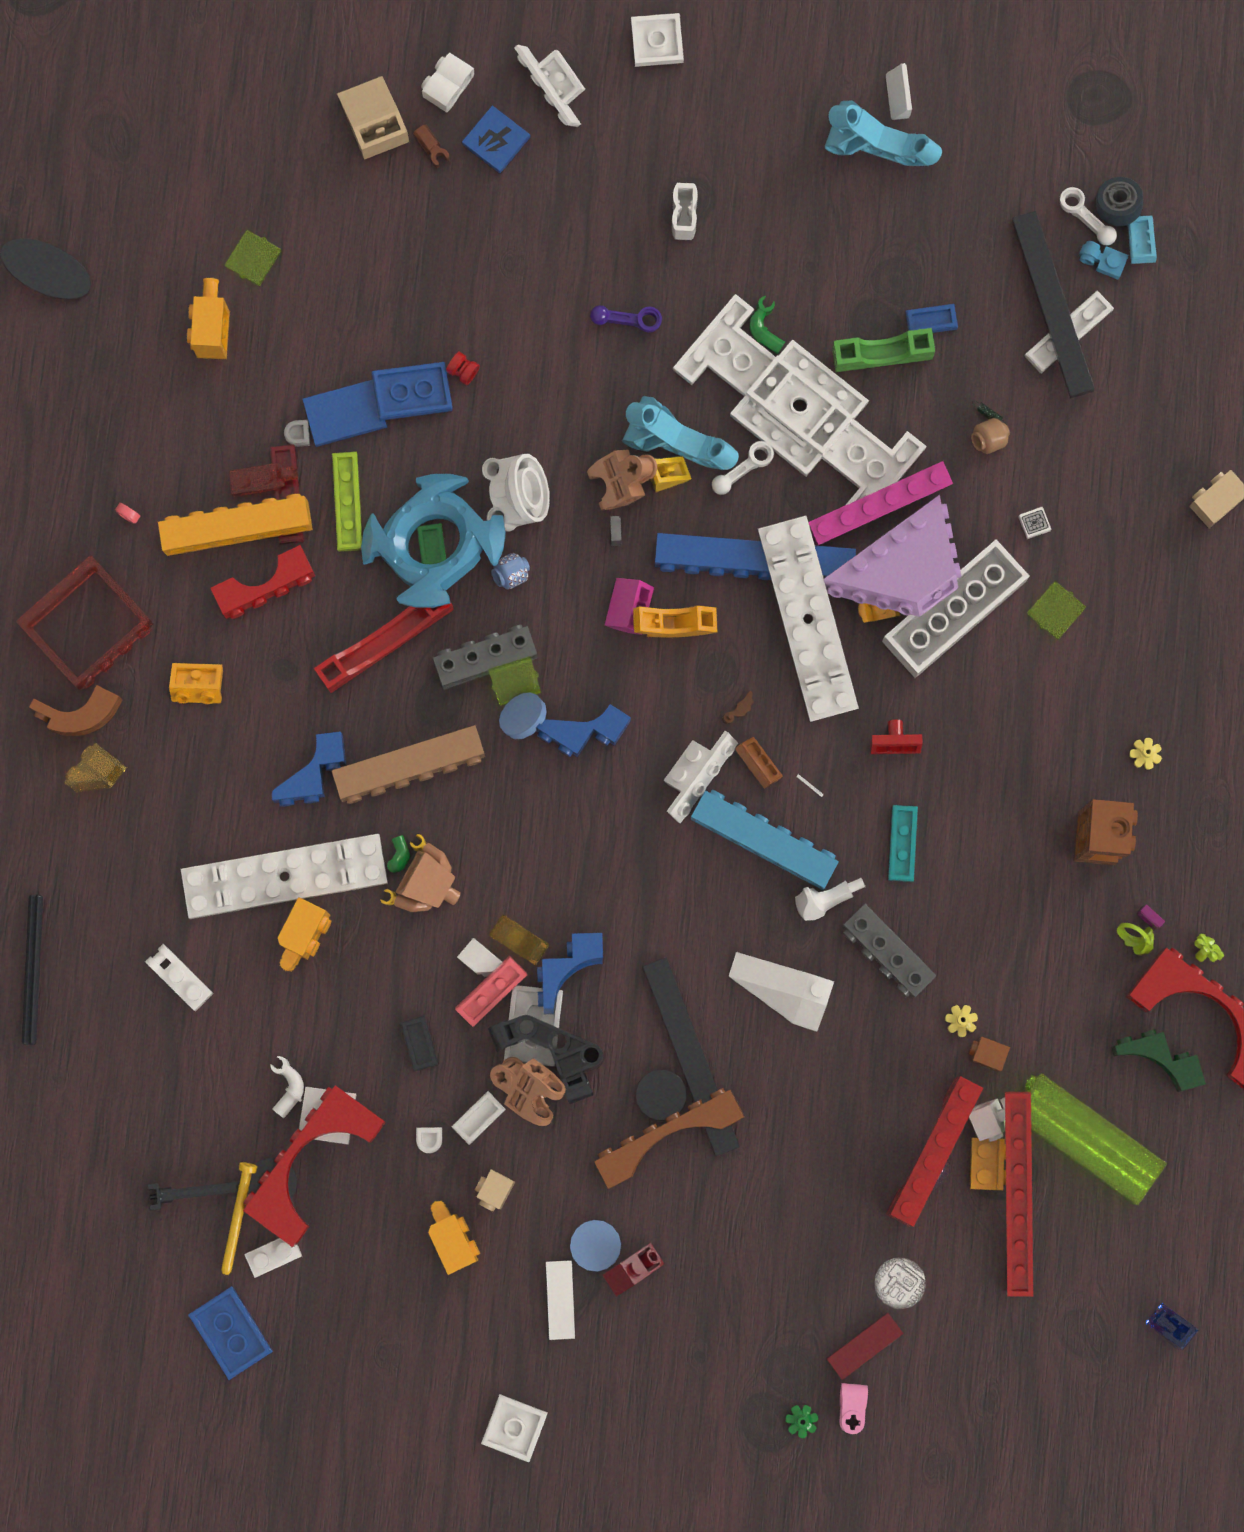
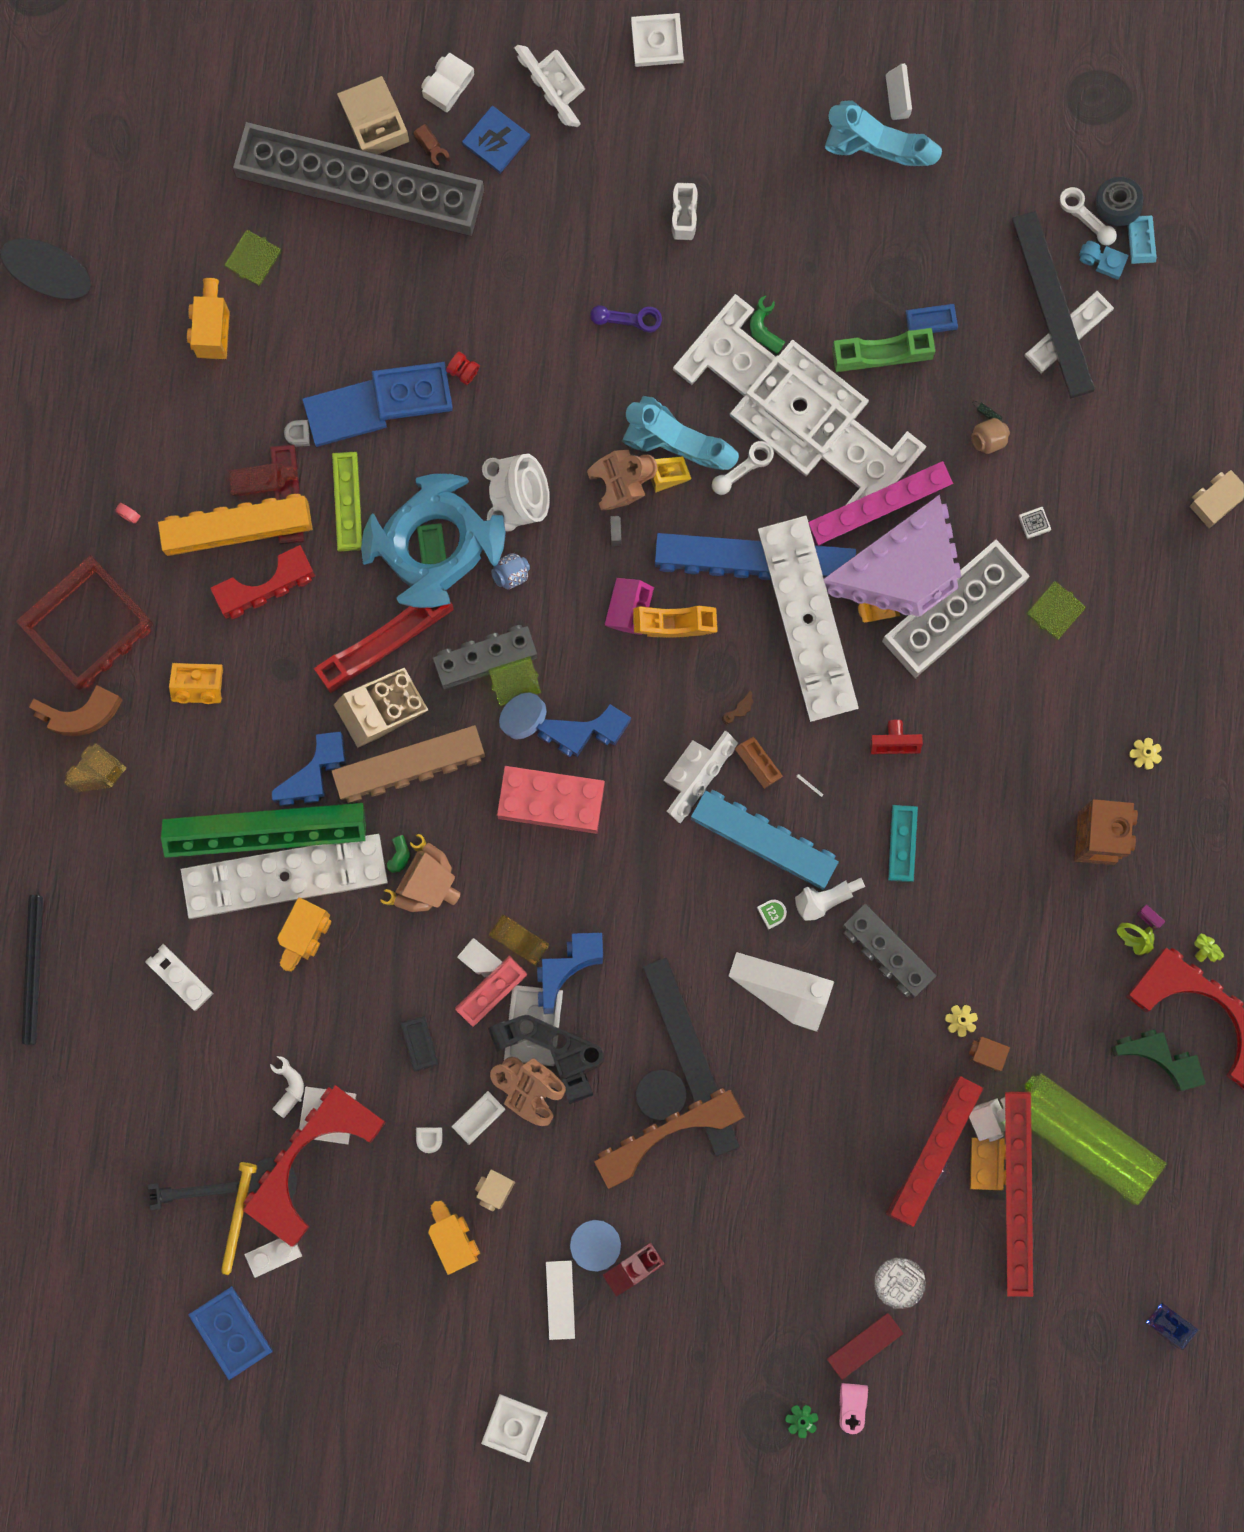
none -> green brick [161,803,366,858]
none -> flat silver brick [233,122,484,236]
none -> tan slope [334,667,428,748]
none -> coral brick [497,766,605,834]
none -> tile [757,900,787,930]

